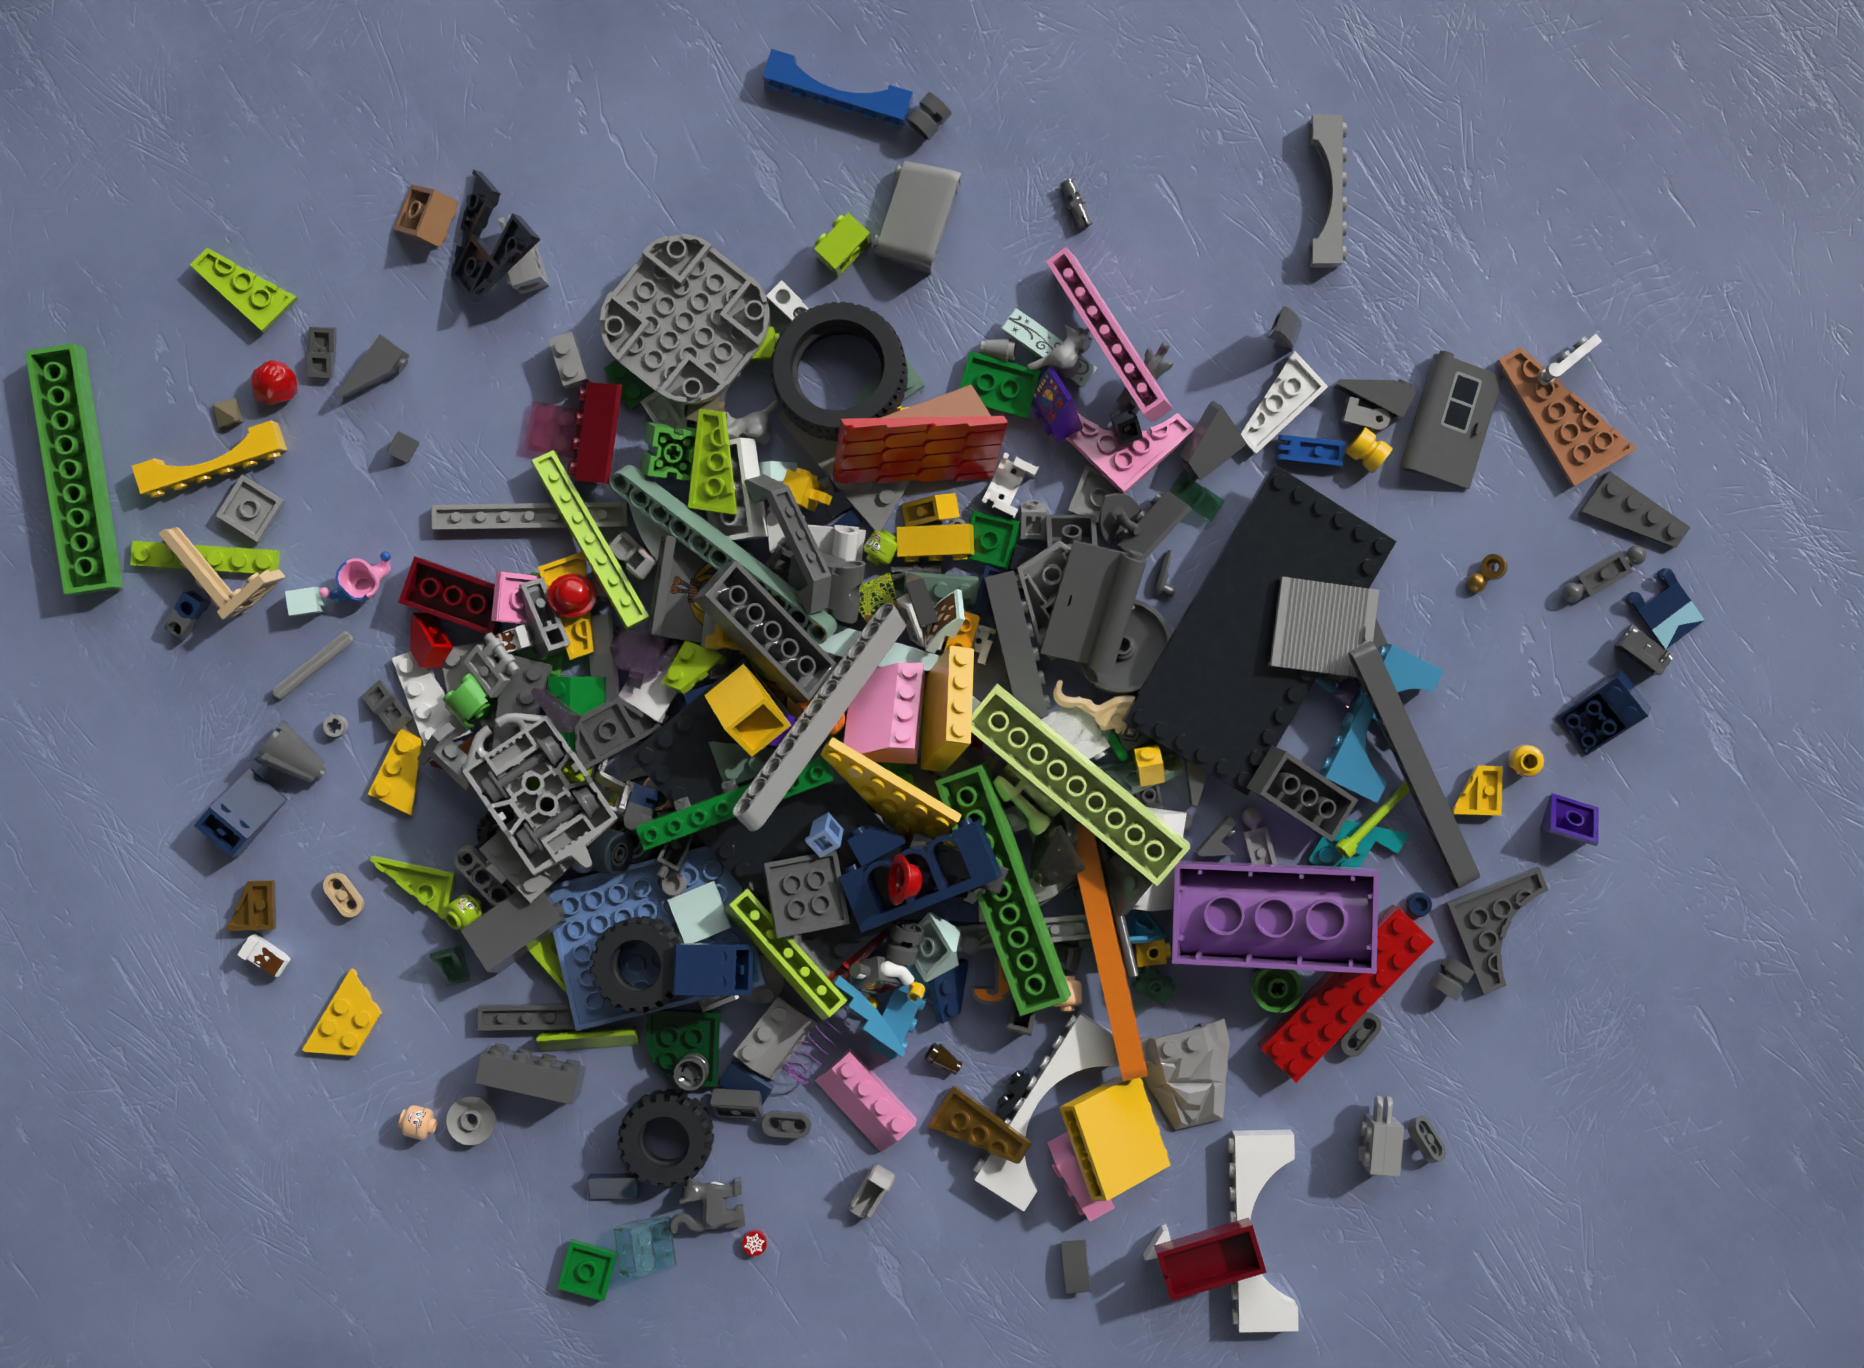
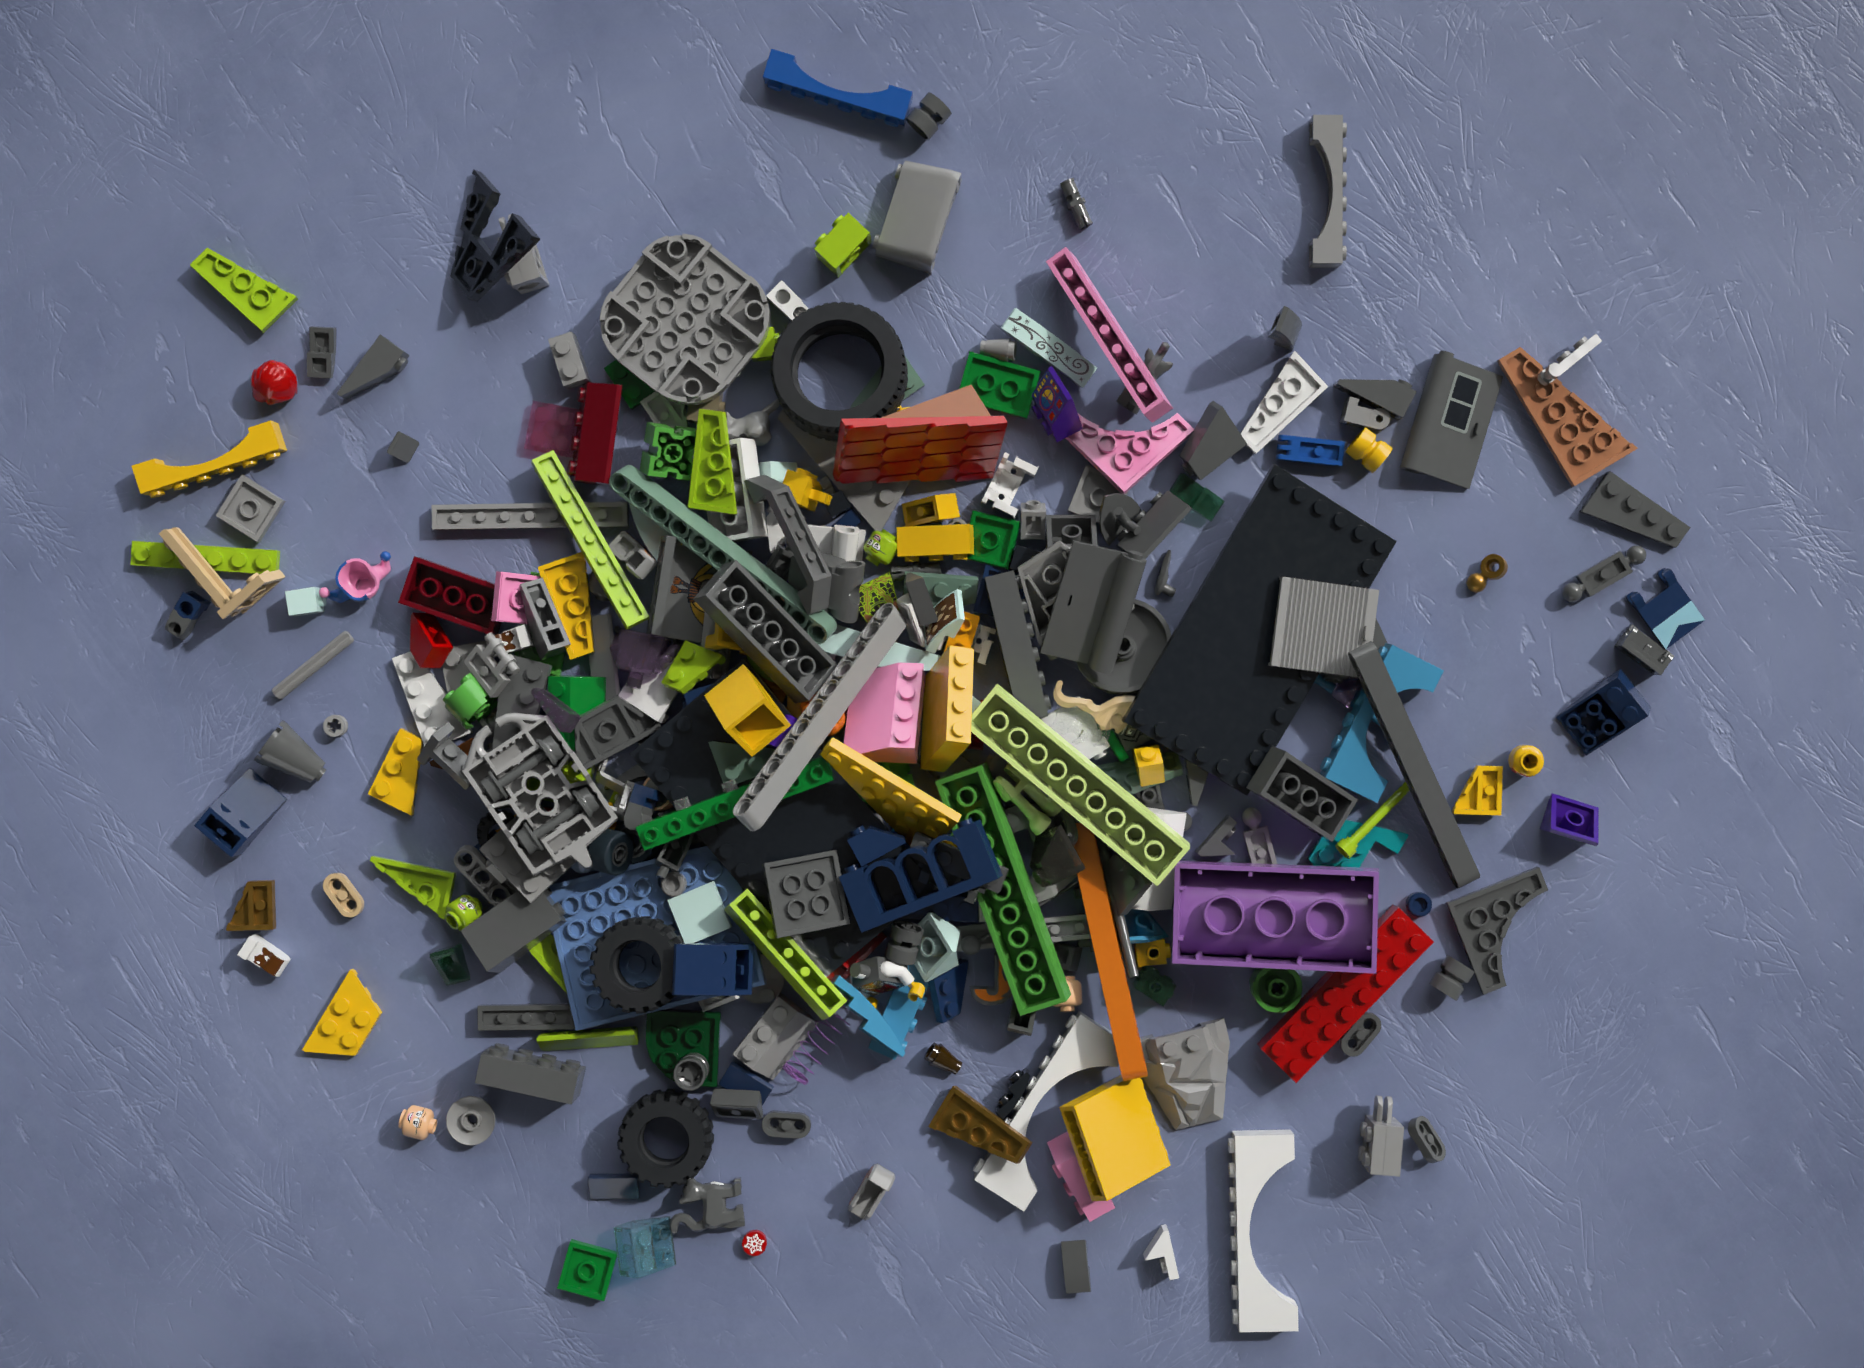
bright green brick [25,343,124,596] -> none
dark tan slope [212,398,243,428] -> none
dark grey slope [362,680,413,734] -> none
medium nougat slope [393,184,459,247] -> none
red hat [547,573,597,617] -> none
medium blue brick [805,812,844,858] -> none
bright pink slope [815,1047,917,1152] -> none
red hat [888,854,922,906] -> none
light grey animal [1026,325,1093,379] -> none
black piece [1110,410,1143,446] -> none
dark red piece [1154,1217,1267,1301] -> none

